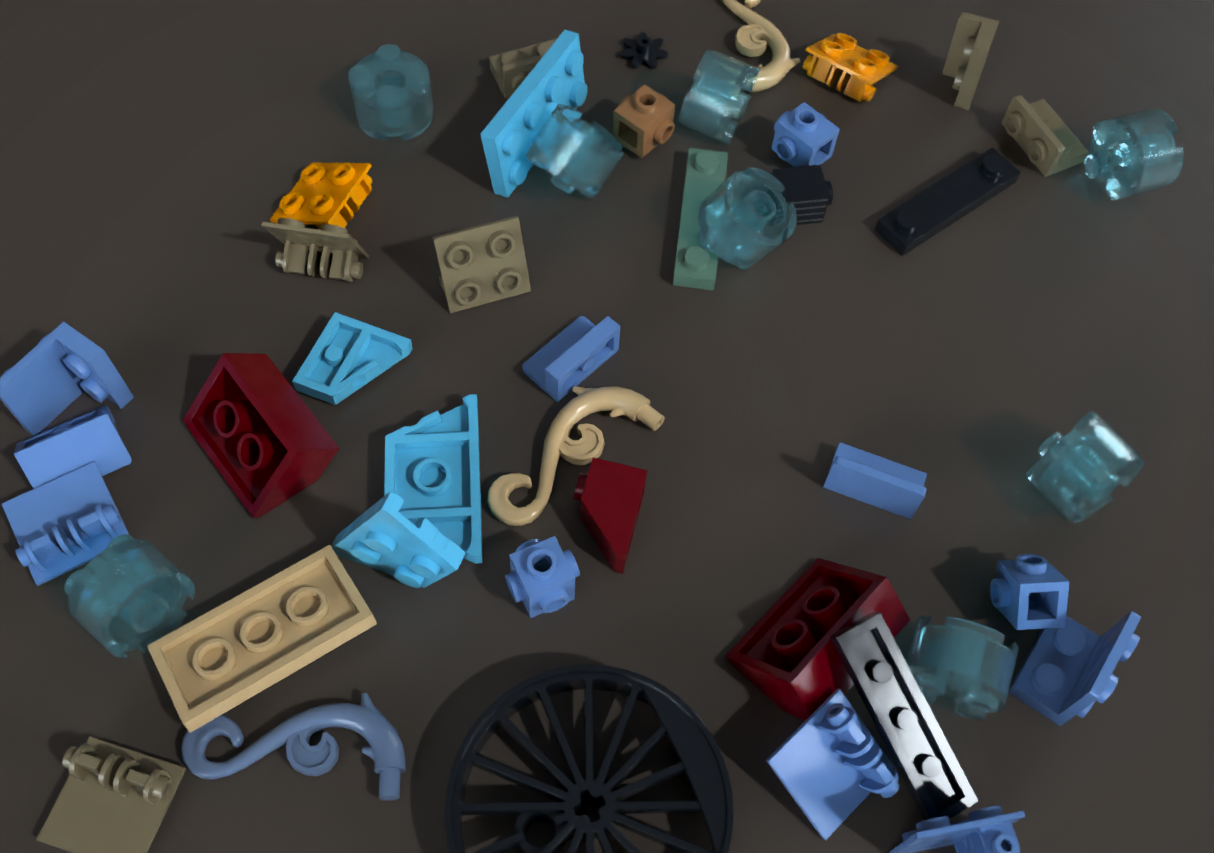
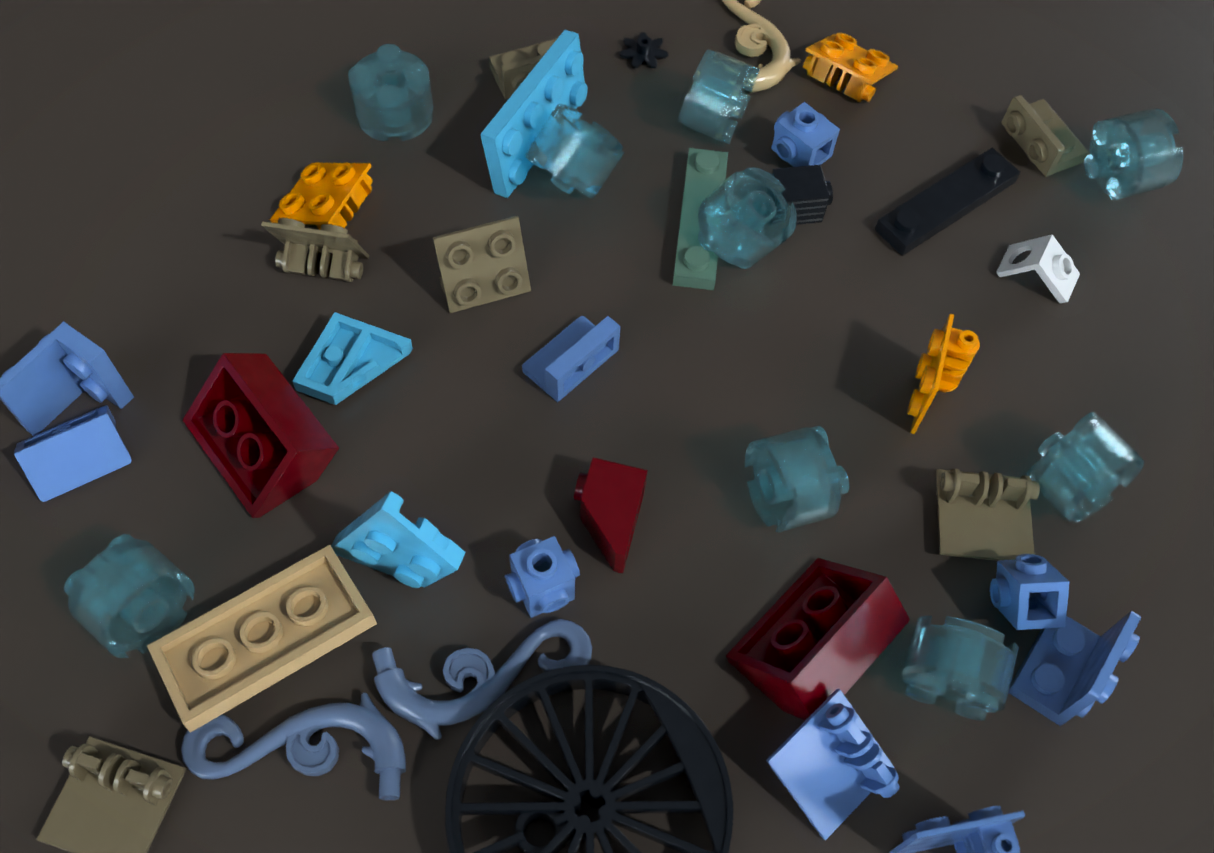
medium blue hinge [1,461,132,586] -> none
medium azure wing [384,394,483,564] -> none
tan plant [487,386,665,526] -> none
medium nougat brick [612,84,675,158] -> none
medium blue panel [823,442,927,520] -> none
plate [829,612,978,820] -> none
dark tan bracket [942,12,1000,110] -> none
none -> sand blue plant [372,619,592,740]
none -> clear light blue brick [745,426,849,533]
none -> light orange hinge [907,314,980,434]
none -> dark tan hinge [936,468,1040,561]
none -> white bracket [996,234,1080,303]

